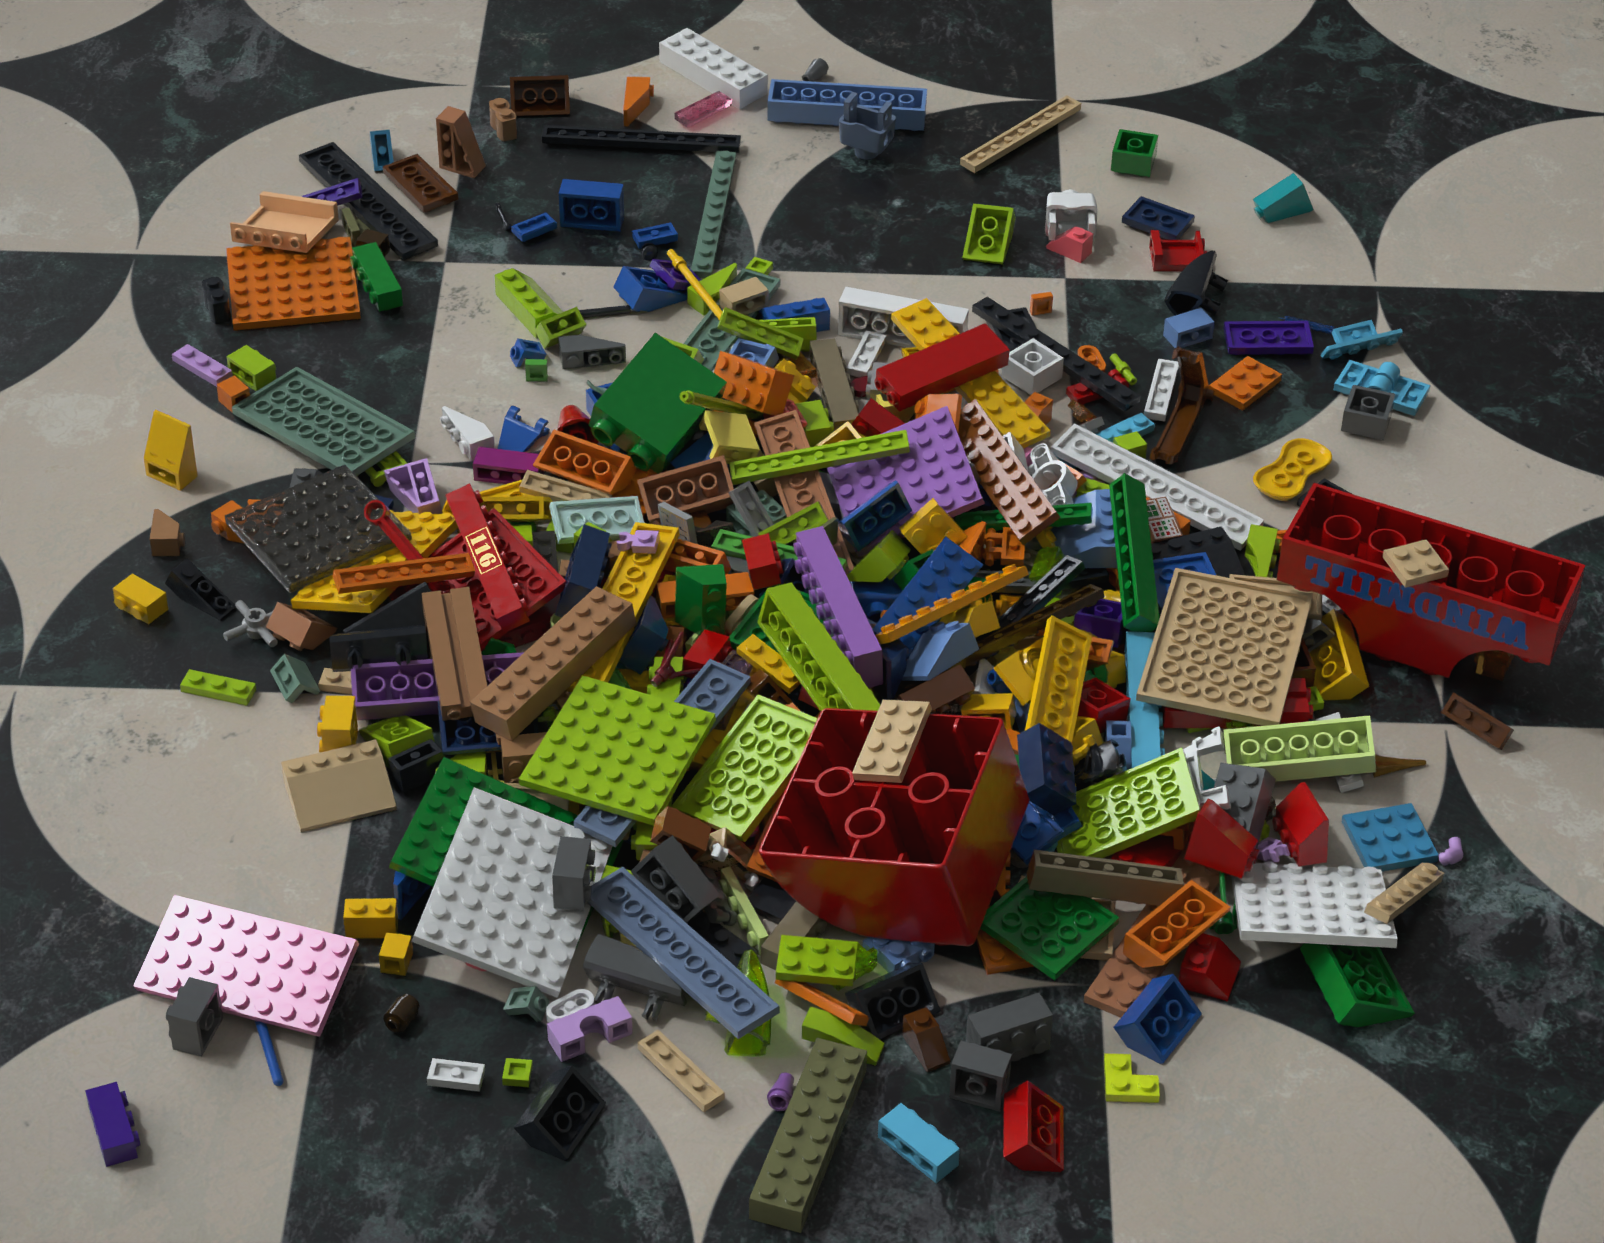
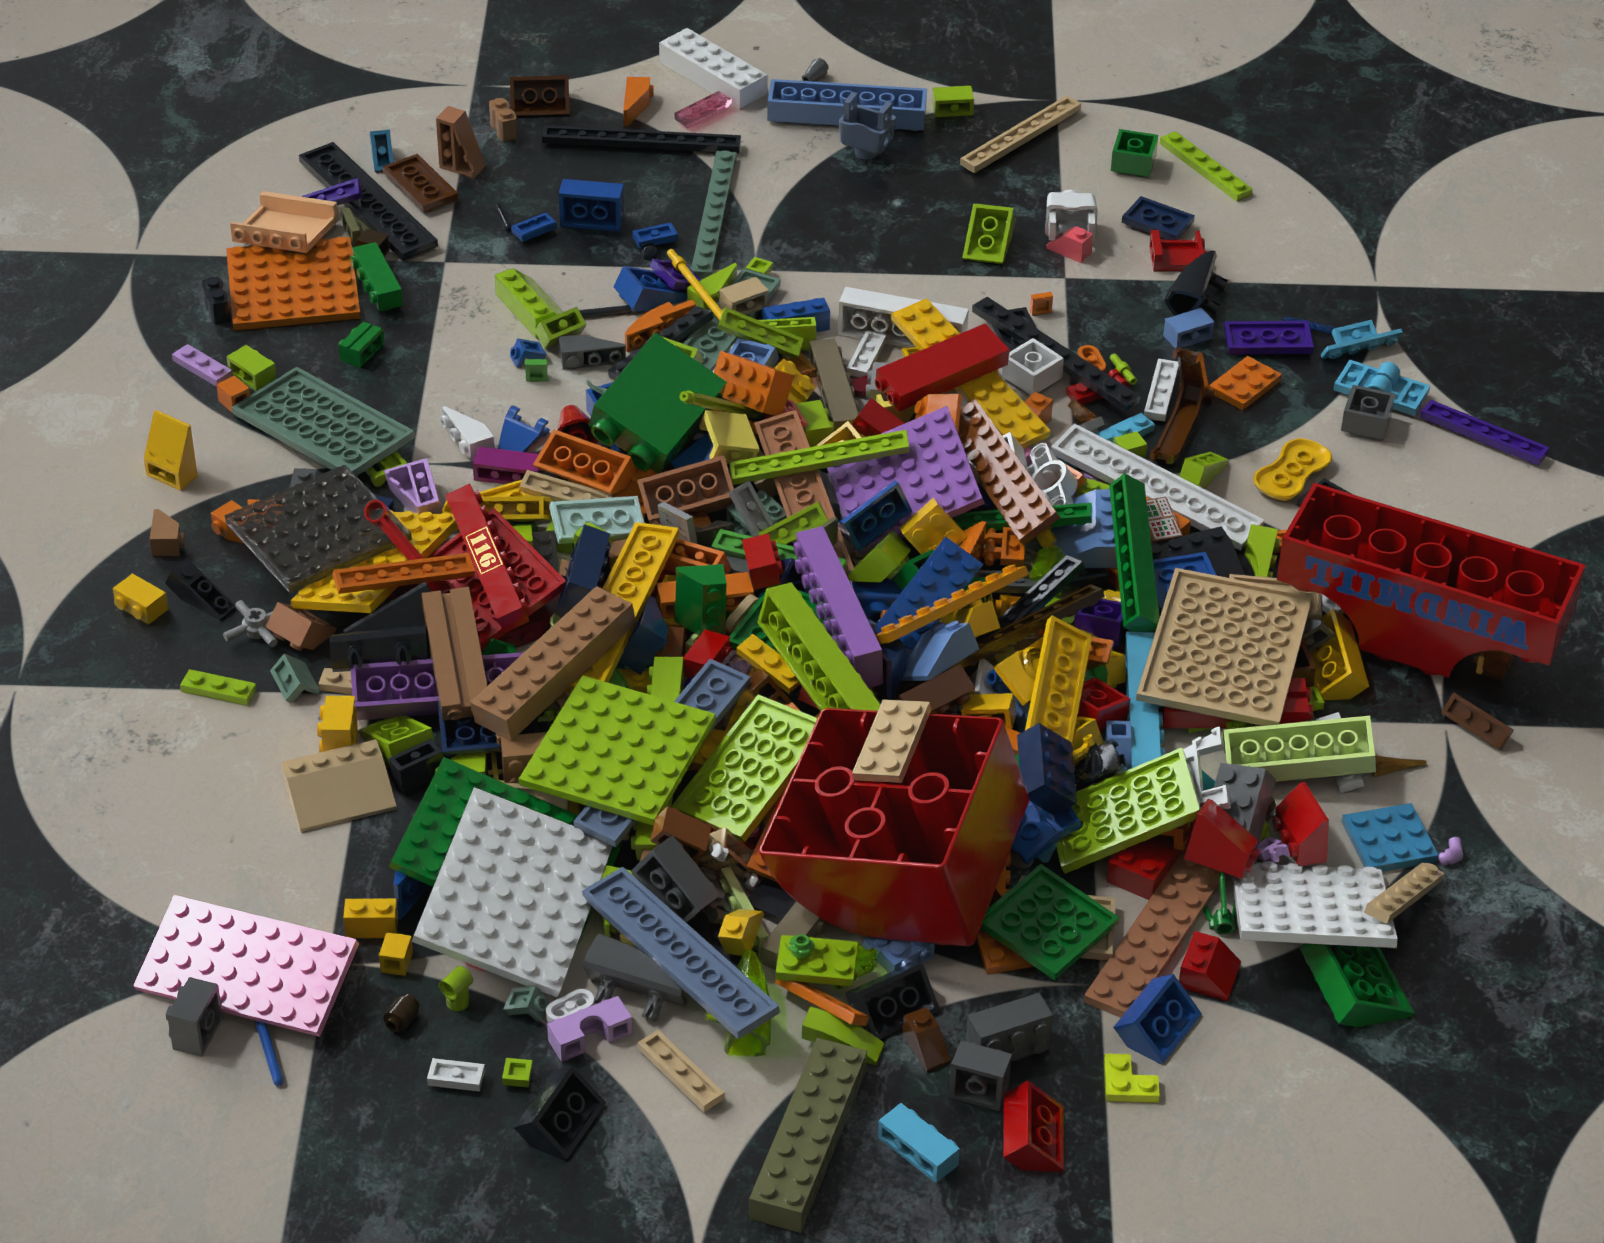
dark purple brick [85,1082,141,1167] -> none
dark grey brick [552,836,596,911] -> none
lavender plate [617,530,660,553] -> none
dark red plant [650,632,701,687] -> none
medium lavender cone [767,1073,794,1111] -> none
dark tan brick [1027,850,1184,906] -> none
orange slope [1123,880,1231,968] -> none
teal slope [1253,173,1314,223] -> none
tan plate [1383,540,1449,588] -> none
none -> green brick [338,321,385,368]
none -> lime piece [439,966,474,1011]
none -> black plate [607,306,713,380]
none -> orange slope [625,300,696,352]
none -> yellow slope [718,909,764,956]
none -> bright green plate [789,934,814,958]
none -> lime brick [932,86,974,117]
none -> lime plate [1160,131,1253,202]
none -> lime slope [1179,452,1229,489]
none -> dark purple plate [1420,400,1550,466]

